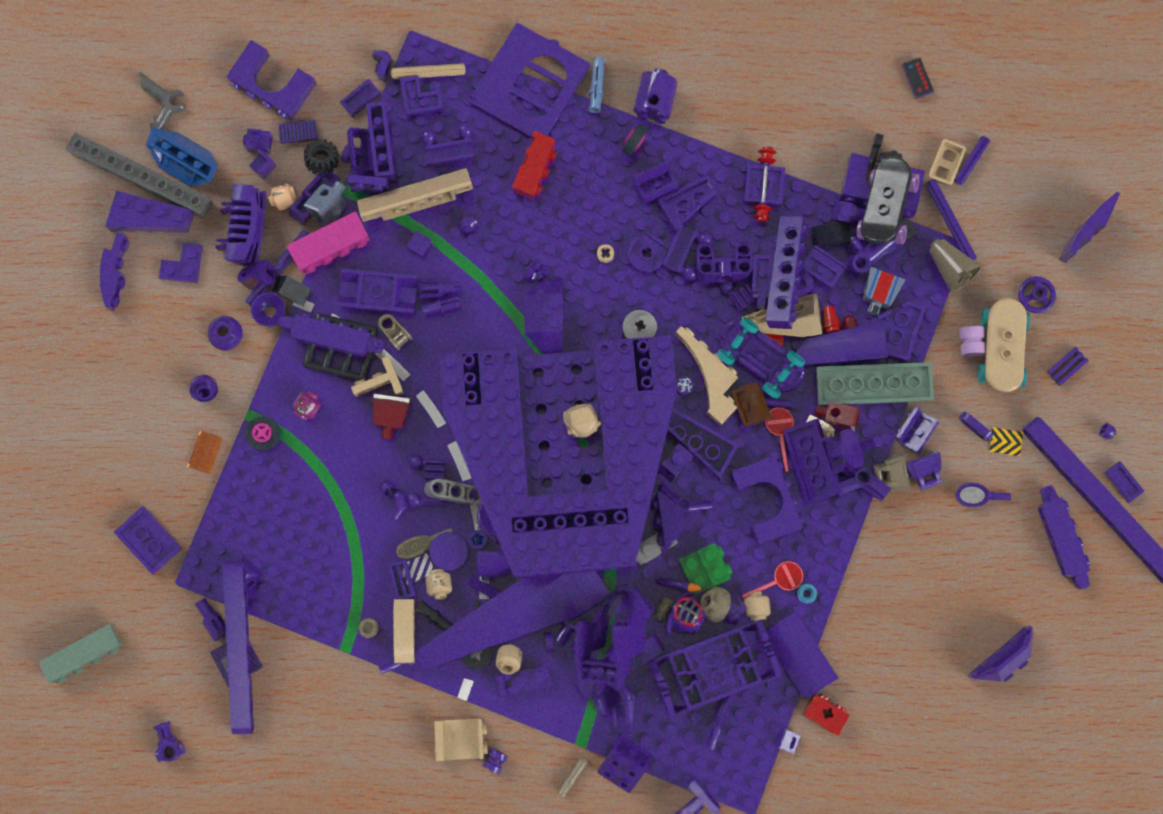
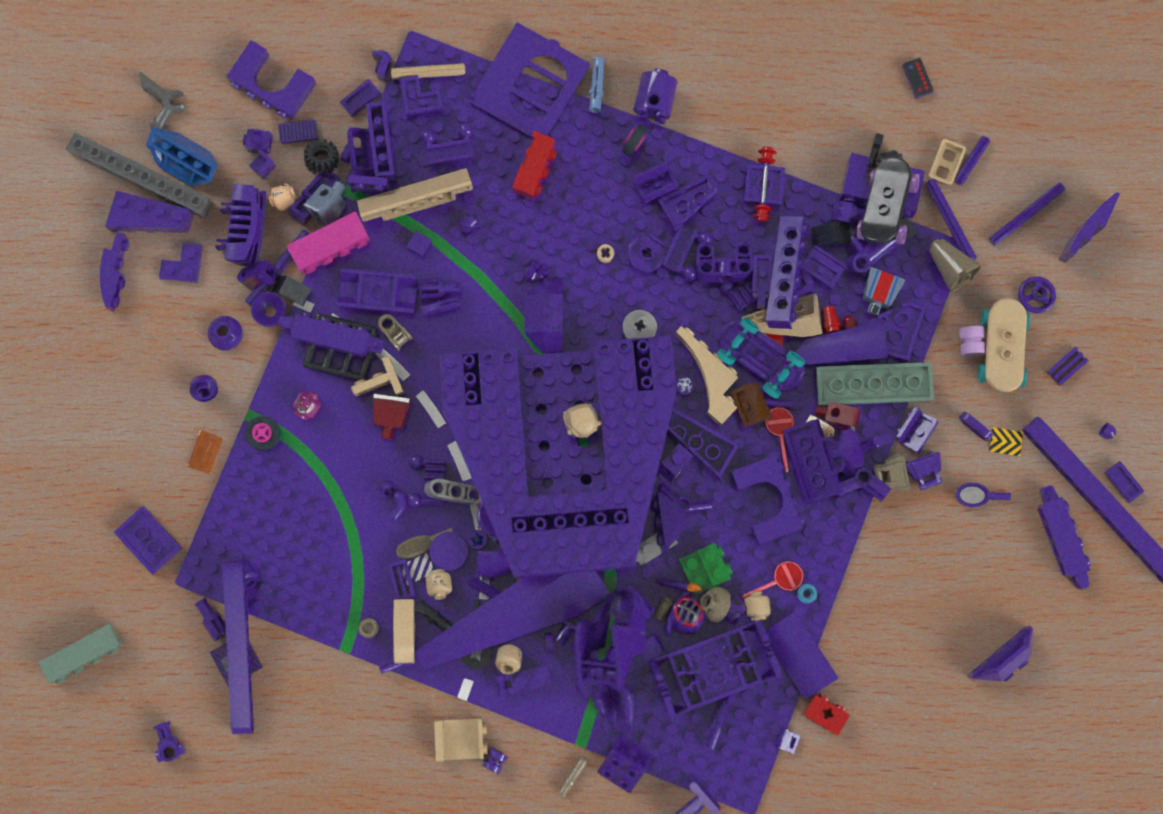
none -> dark purple axle [989,183,1065,246]

